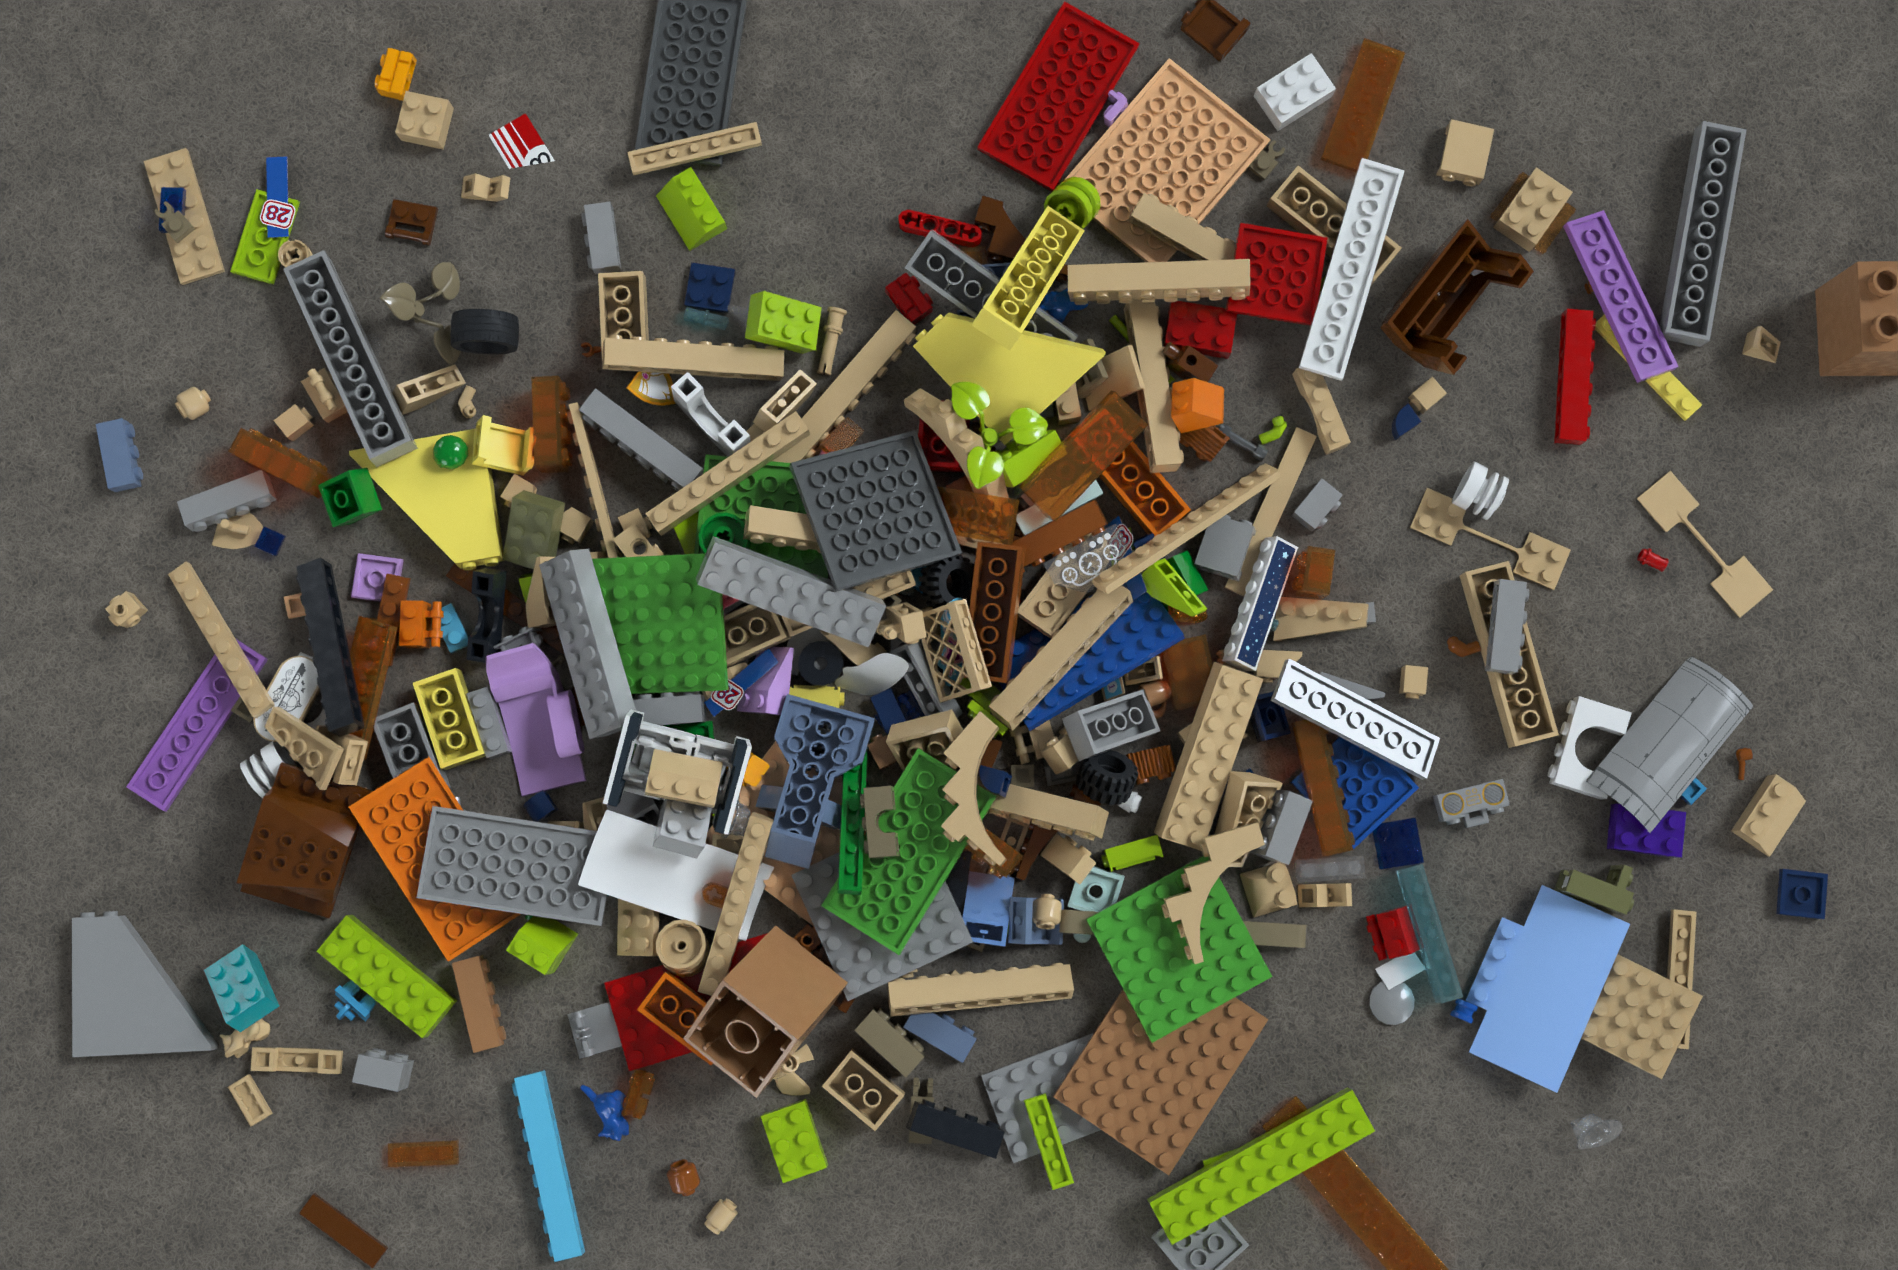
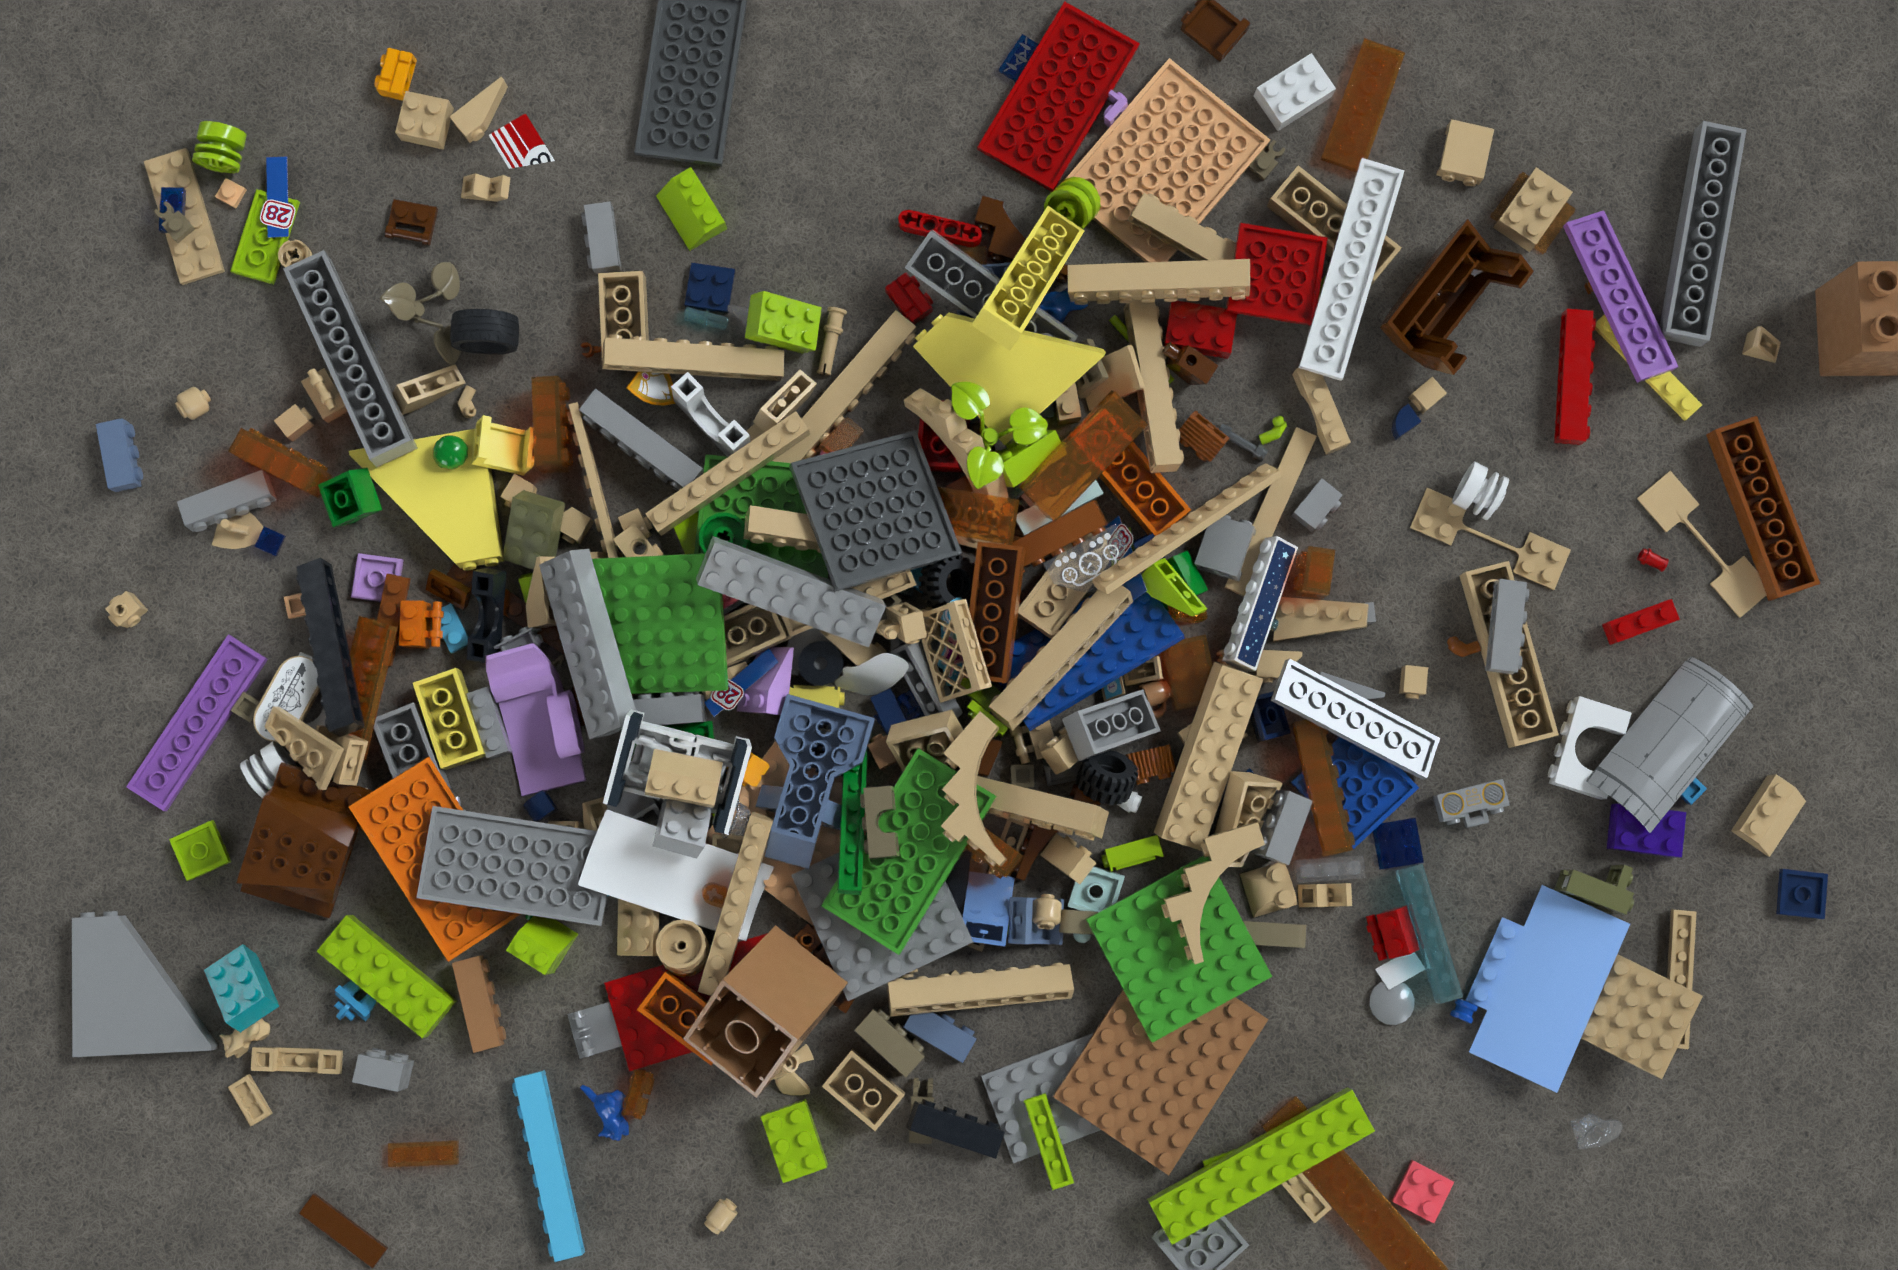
tan plate [168,562,275,718] -> none
tan plate [628,122,762,175] -> none
dark orange head [667,1159,700,1196] -> none
dark blue brick [979,765,1012,798] -> none
orange slope [1171,378,1224,433] -> none
dark orange hand [1736,748,1753,780] -> none
none -> lime plate [169,820,231,881]
none -> lime wheel [192,121,247,174]
none -> light nougat plate [215,178,247,209]
none -> reddish brown plate [425,569,472,610]
none -> tan slope [450,77,508,143]
none -> clear blue tile [999,34,1039,82]
none -> tan plate [1281,1173,1332,1223]
none -> coral plate [1392,1160,1454,1223]
none -> red brick [1602,599,1680,645]
none -> dark orange brick [1706,416,1820,601]

